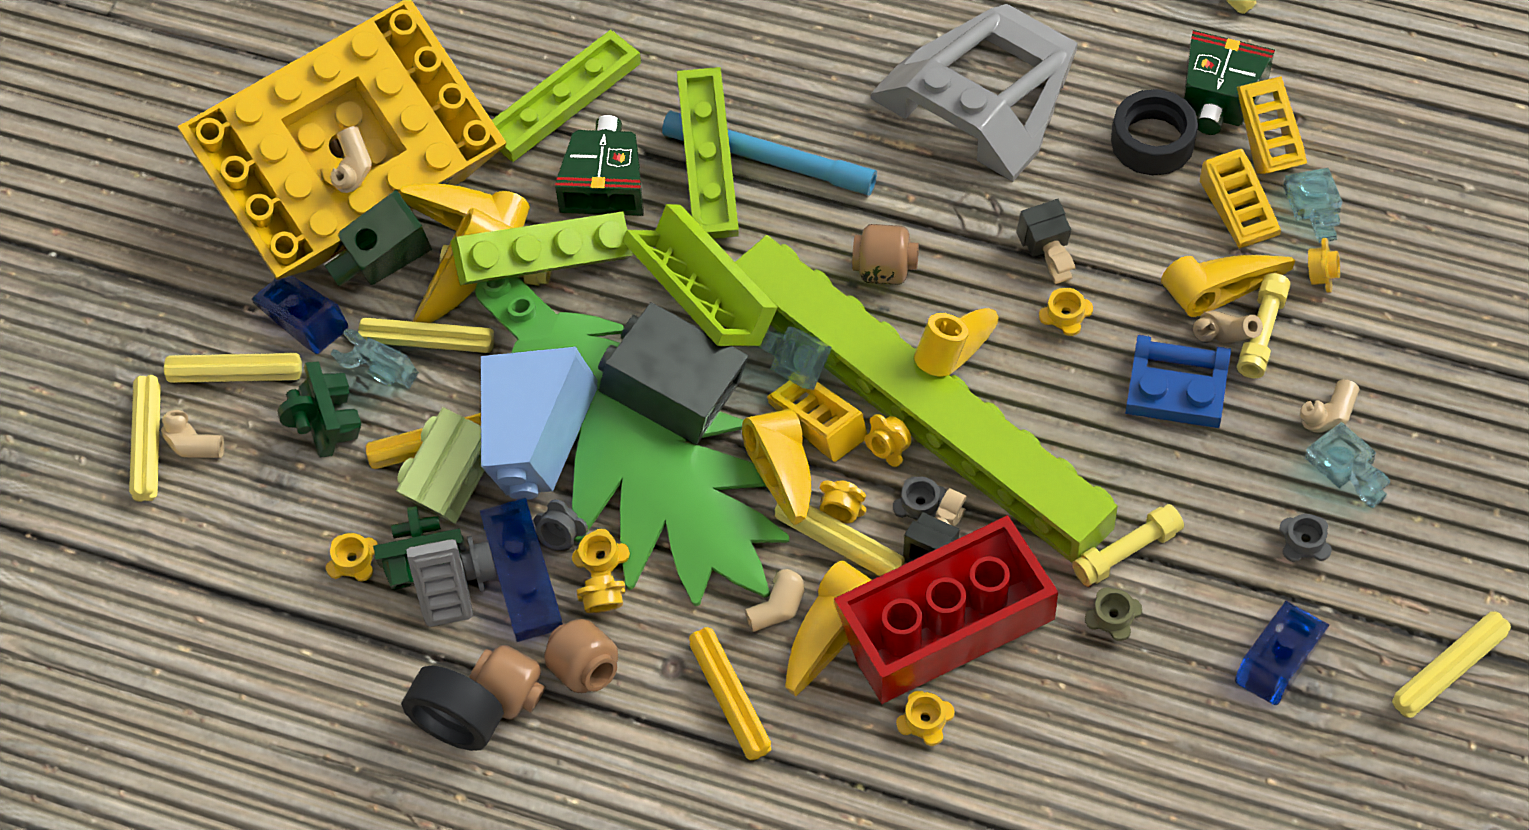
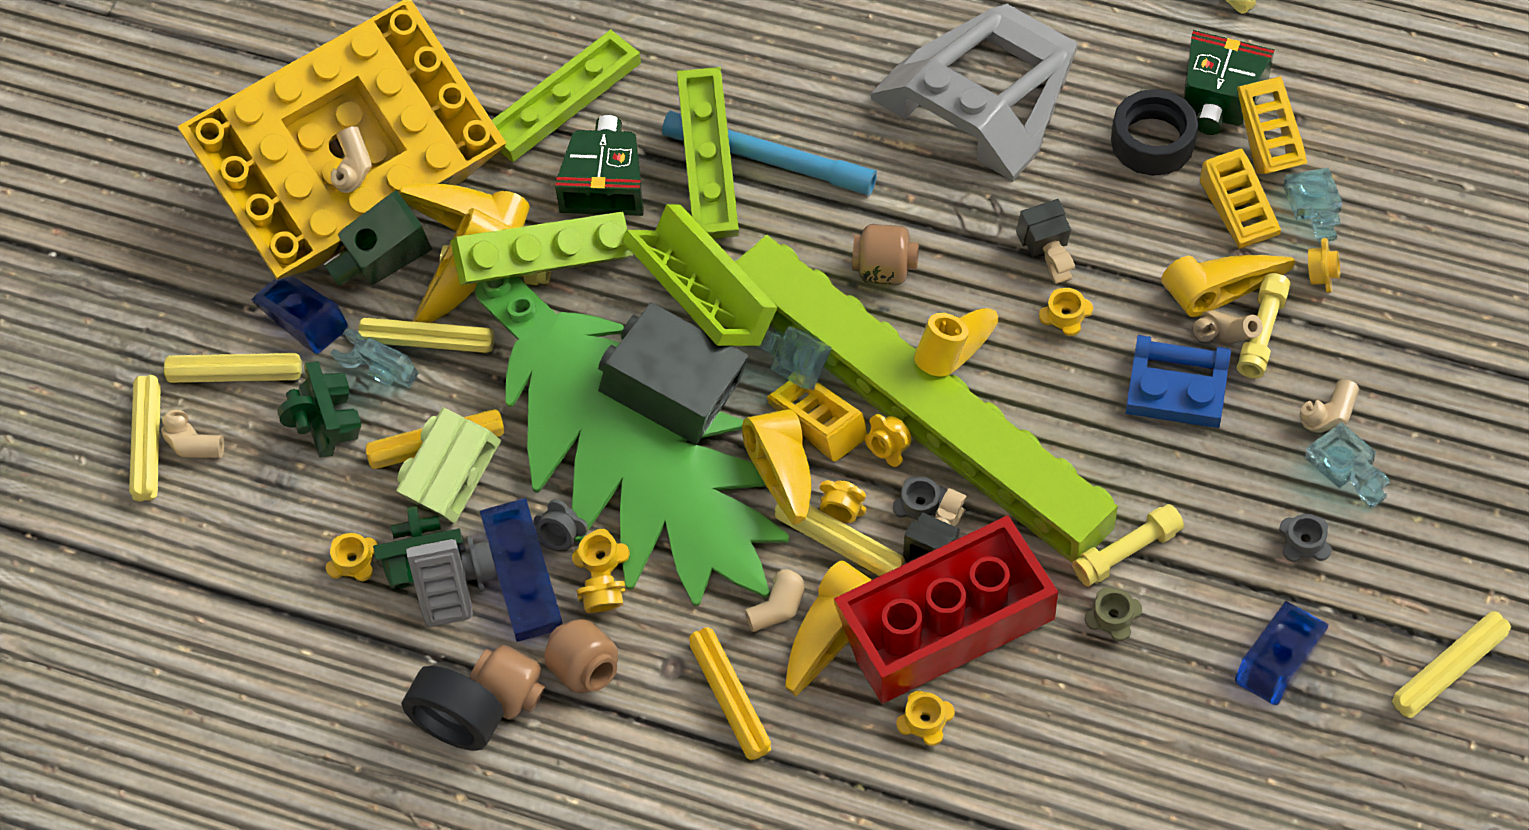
light blue slope [481,347,597,500] -> none

